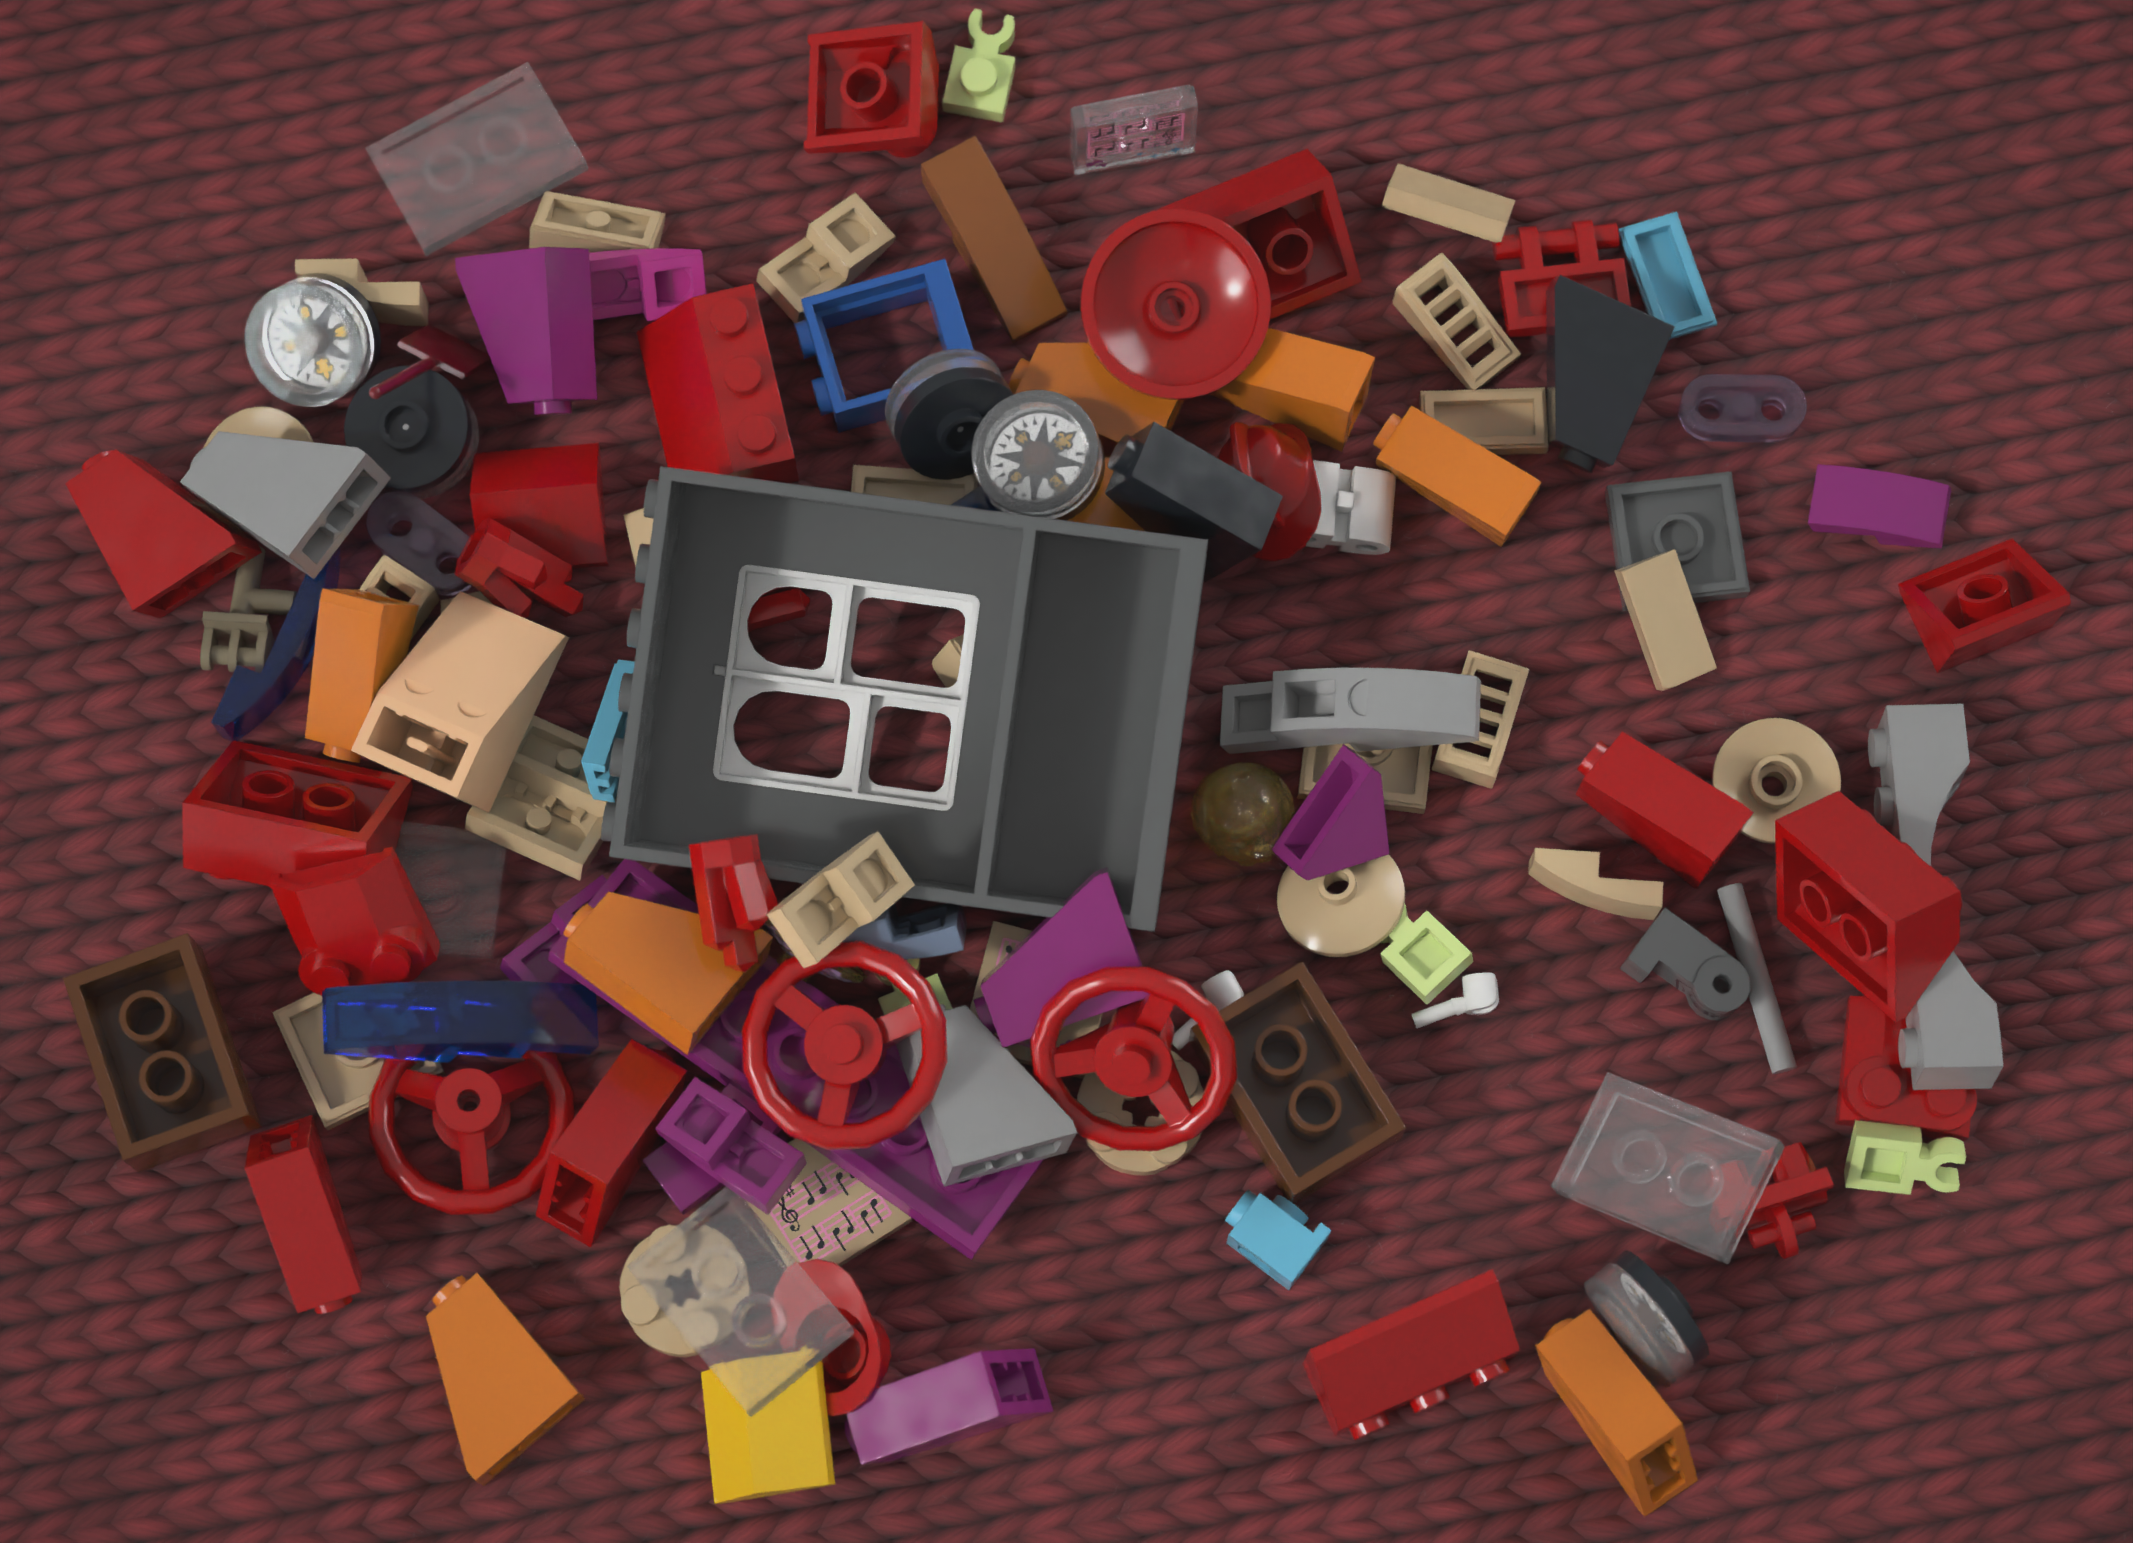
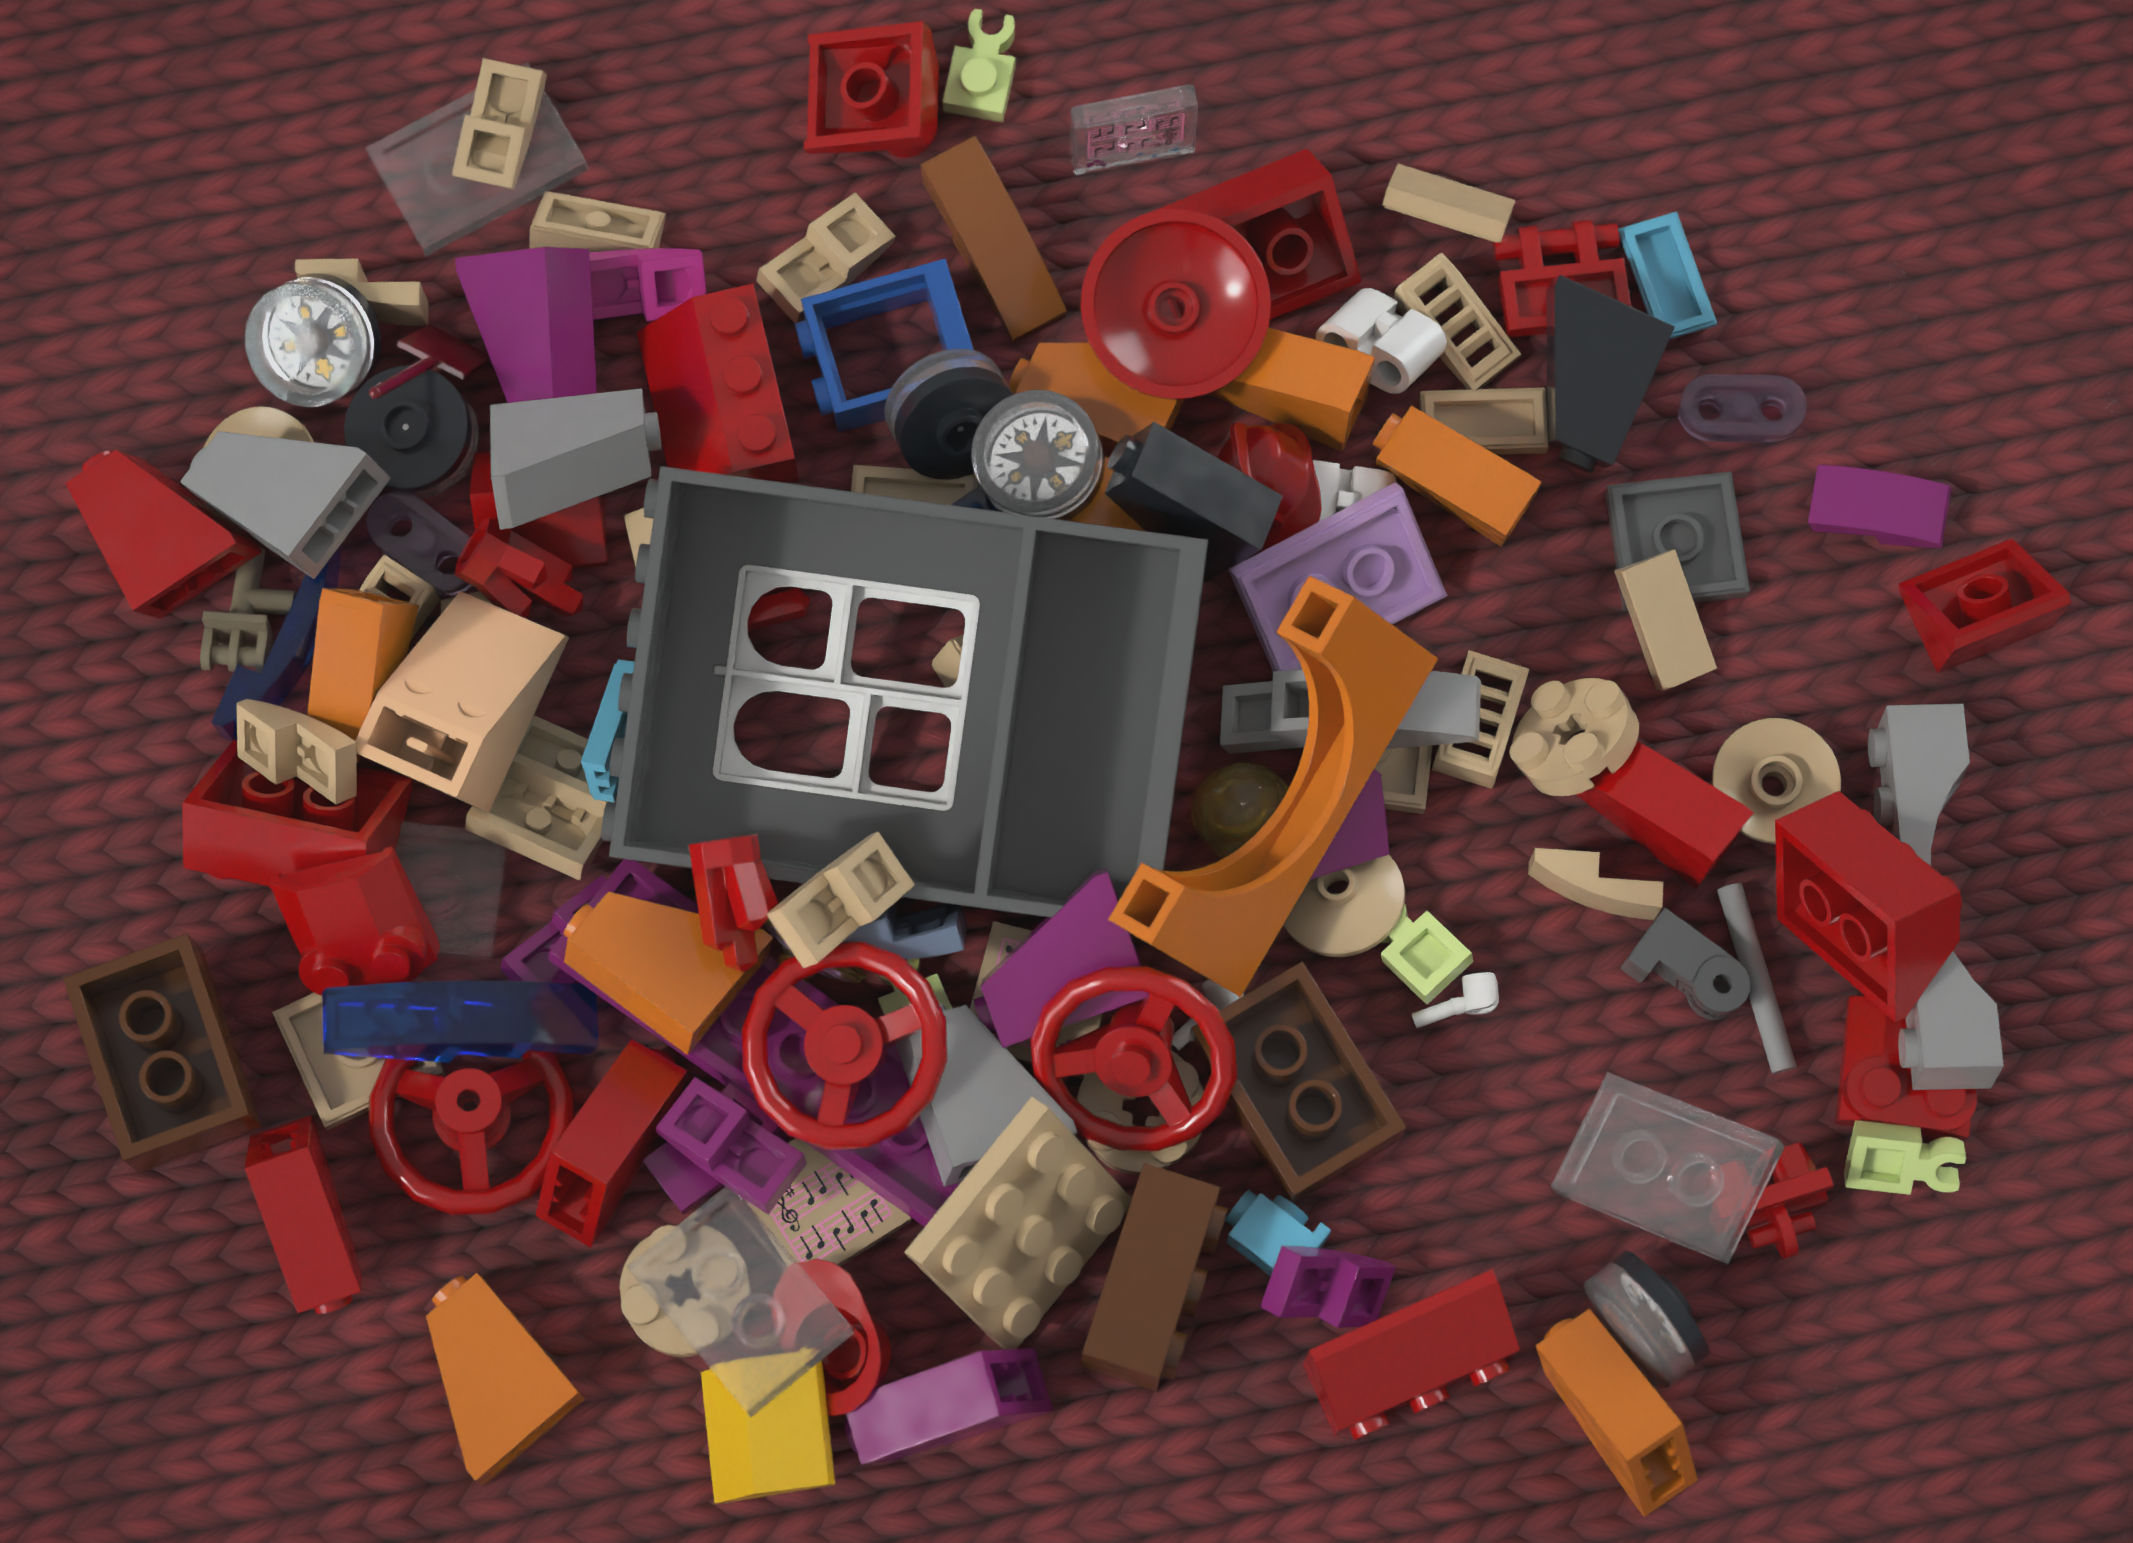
none -> tan slope [237,699,357,804]
none -> tan slope [452,58,547,190]
none -> light grey slope [490,389,662,529]
none -> tan plate [904,1097,1132,1350]
none -> reddish brown brick [1082,1163,1228,1392]
none -> orange arch [1108,576,1438,997]
none -> lavender tile [1228,482,1447,671]
none -> magenta slope [1260,1246,1396,1328]
none -> white piece [1316,288,1447,394]
none -> tan plate [1509,678,1639,796]

